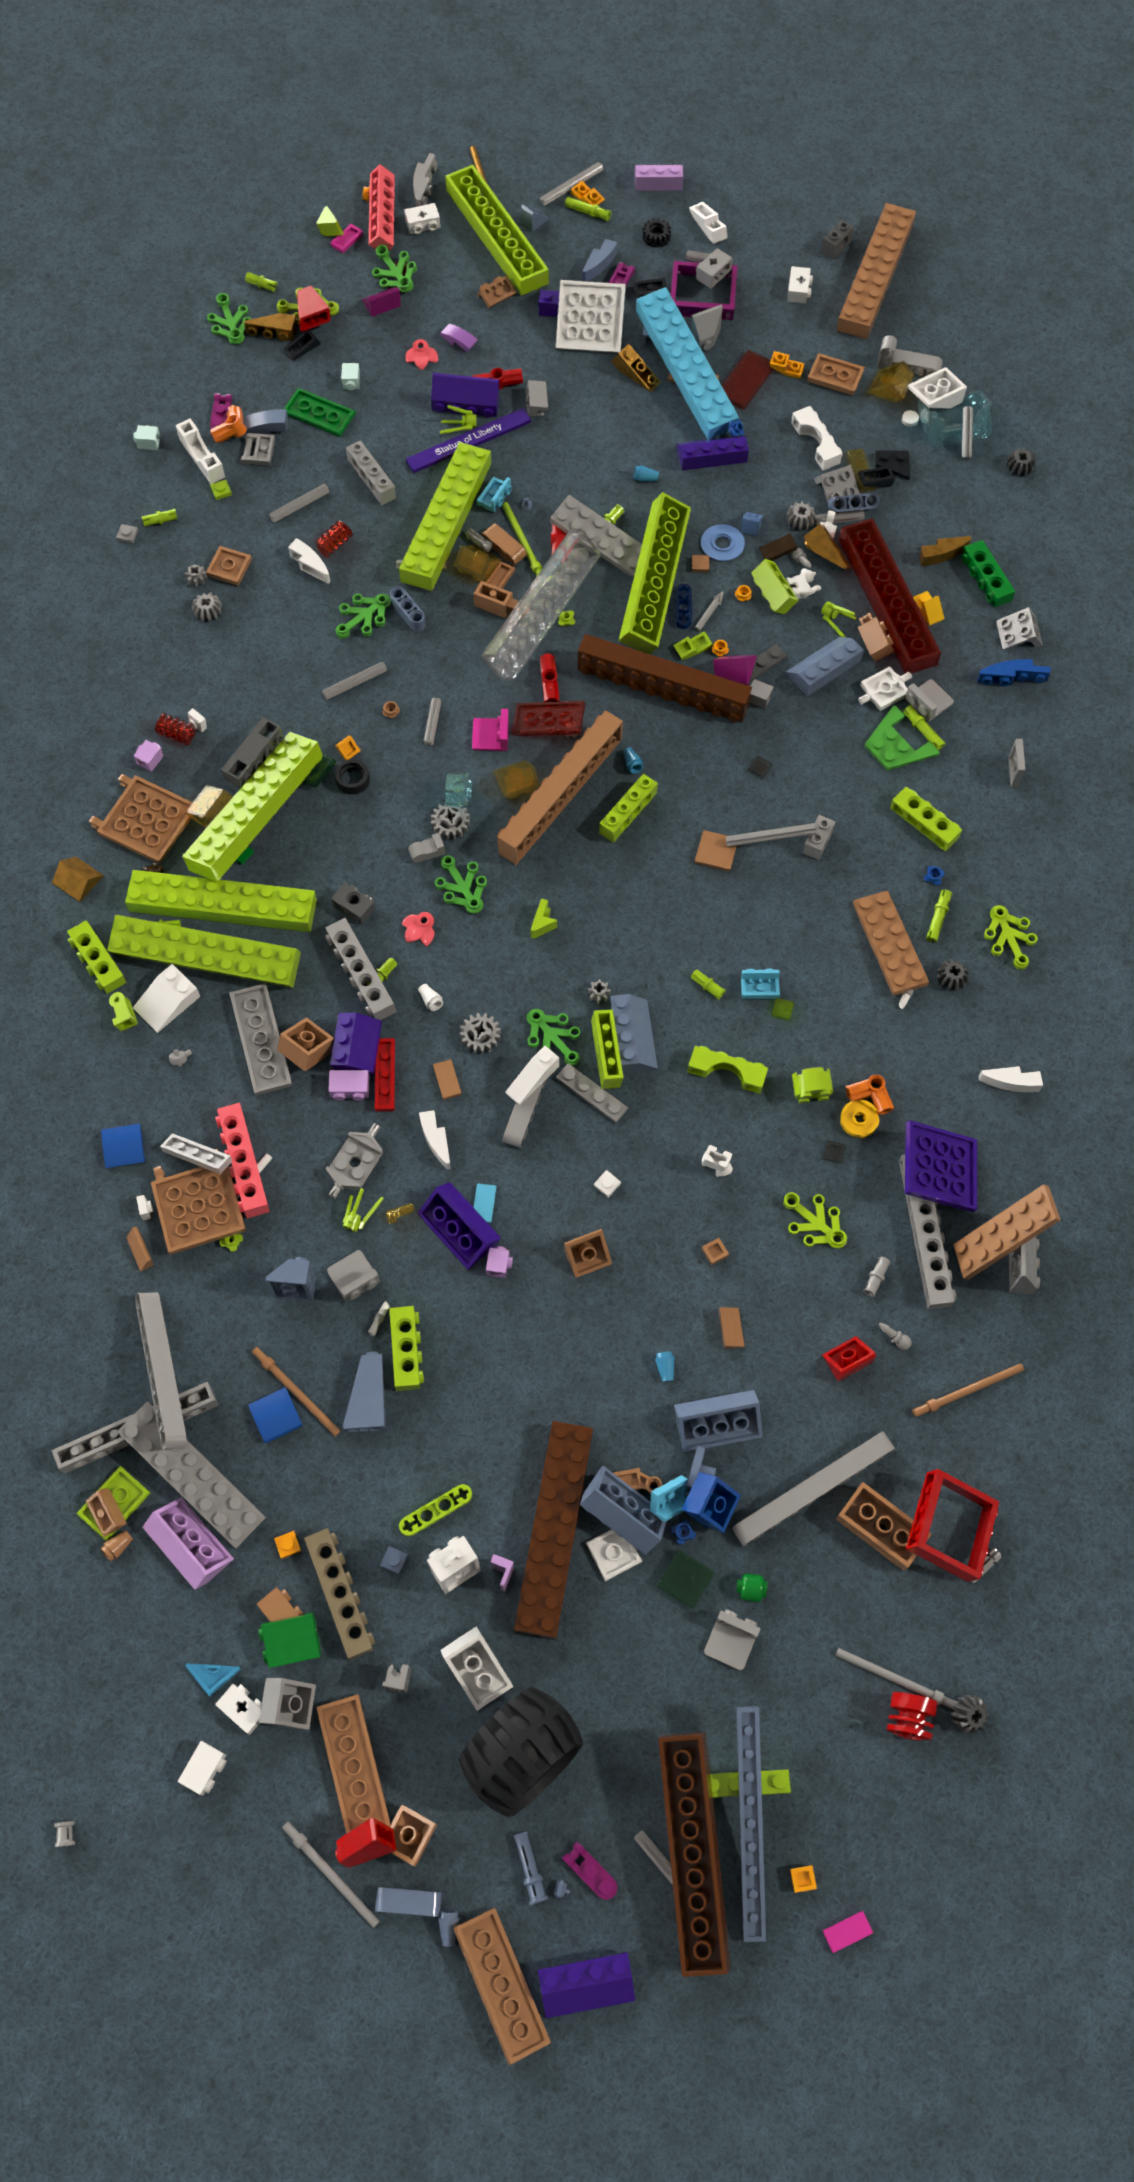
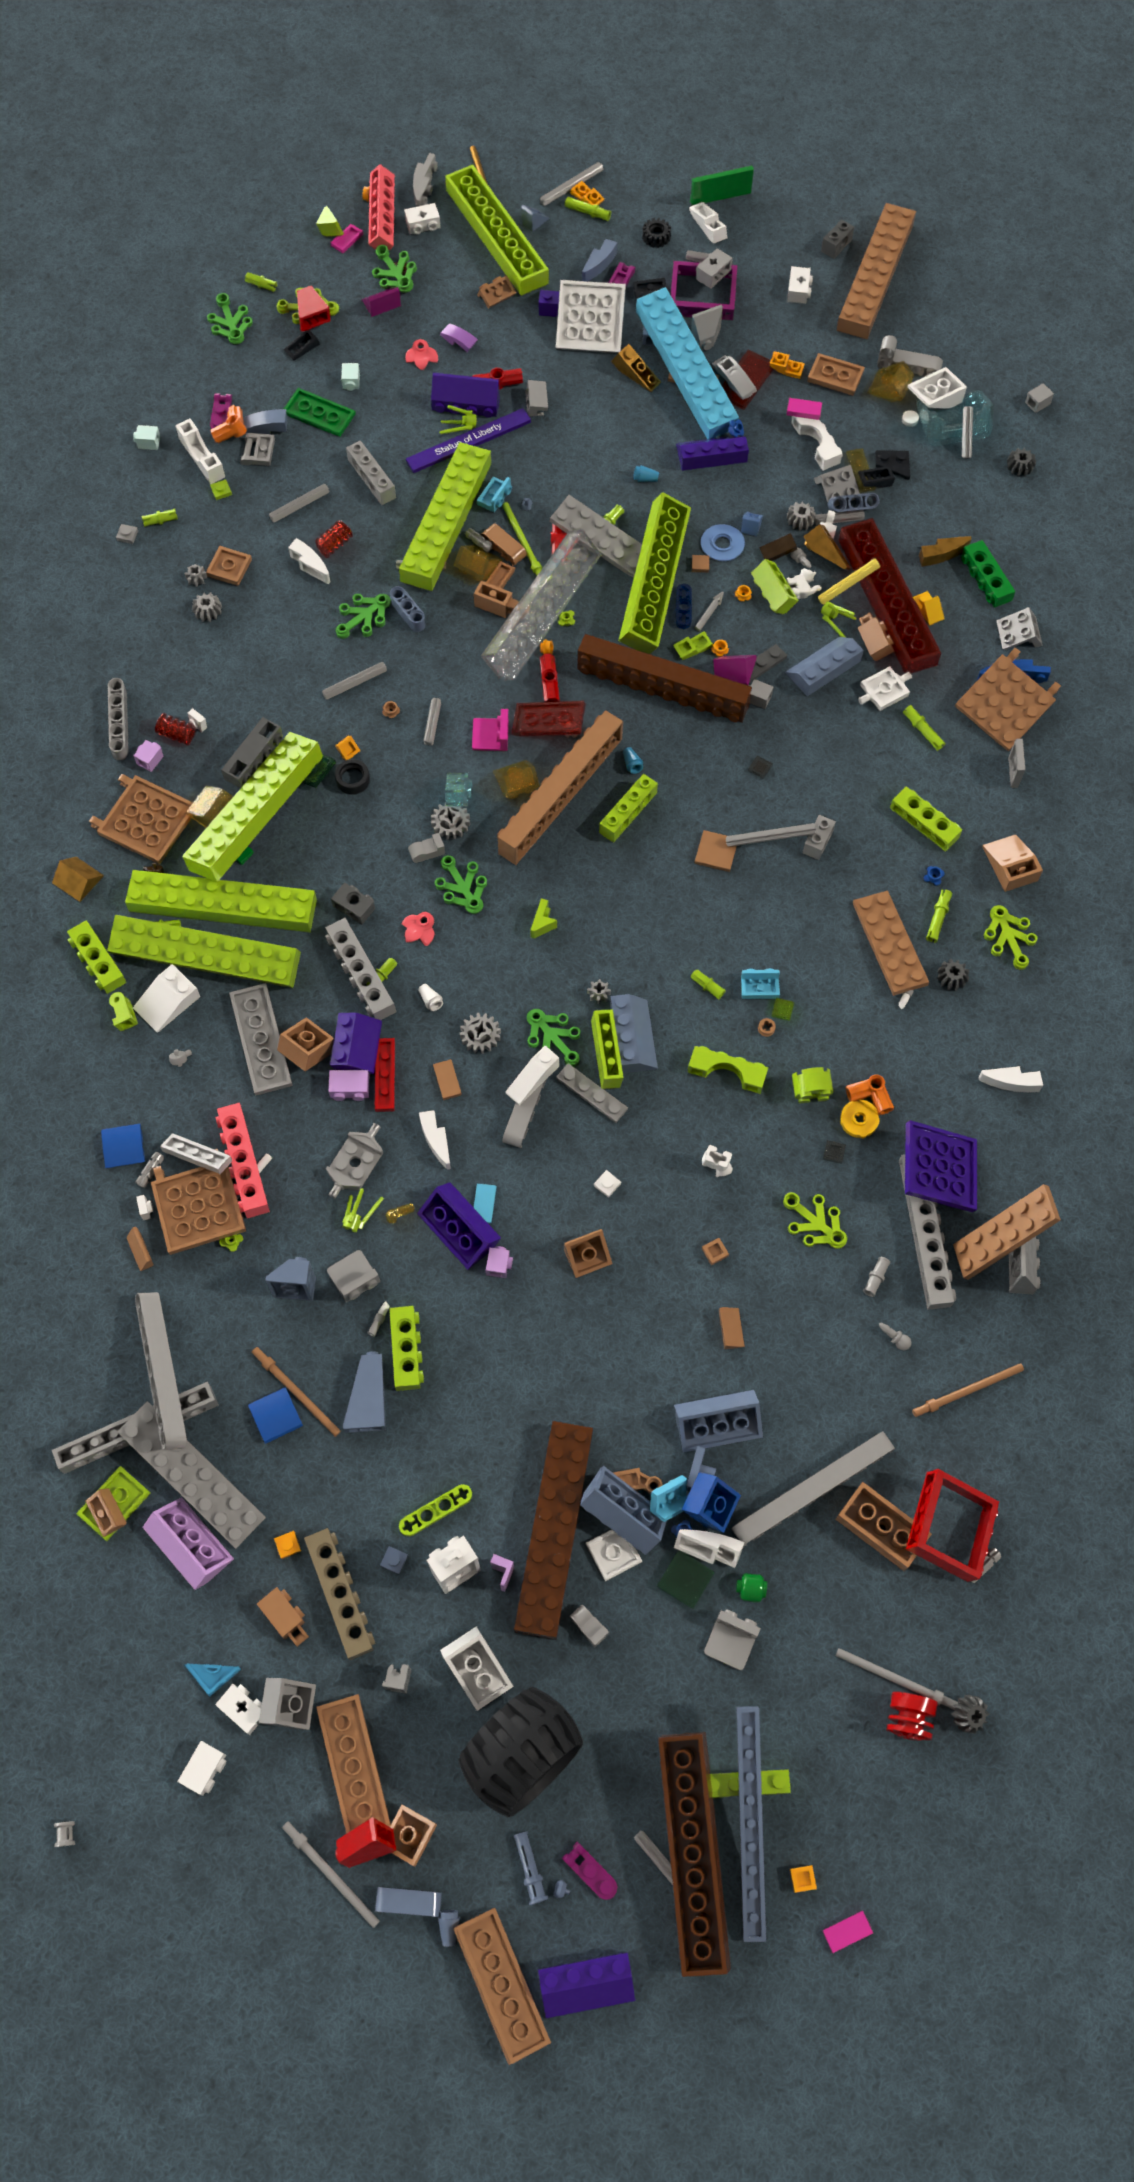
medium nougat cone [100,1531,133,1561] -> none
pearl gold slope [244,313,297,341] -> none
green panel [259,1611,321,1668] -> none
lavender slope [635,165,683,191] -> none
dark azure cone [655,1351,675,1382] -> none
red slope [822,1336,876,1382] -> none
bright green wing [865,705,940,771] -> none
light grey bracket [905,679,954,722] -> none
none -> light grey beam [108,678,128,760]
none -> light grey axle [136,1152,164,1188]
none -> light orange plate [540,639,554,655]
none -> light grey leg [569,1605,609,1647]
none -> white slope [674,1530,745,1568]
none -> green tile [690,166,754,206]
none -> light grey slope [712,355,757,400]
none -> medium nougat bush [758,1018,776,1037]
none -> dark pink tile [787,398,822,420]
none -> light yellow axle [818,559,880,604]
none -> medium nougat plate [955,647,1061,751]
none -> medium nougat slope [982,834,1043,892]
none -> light grey brick [1025,384,1054,413]

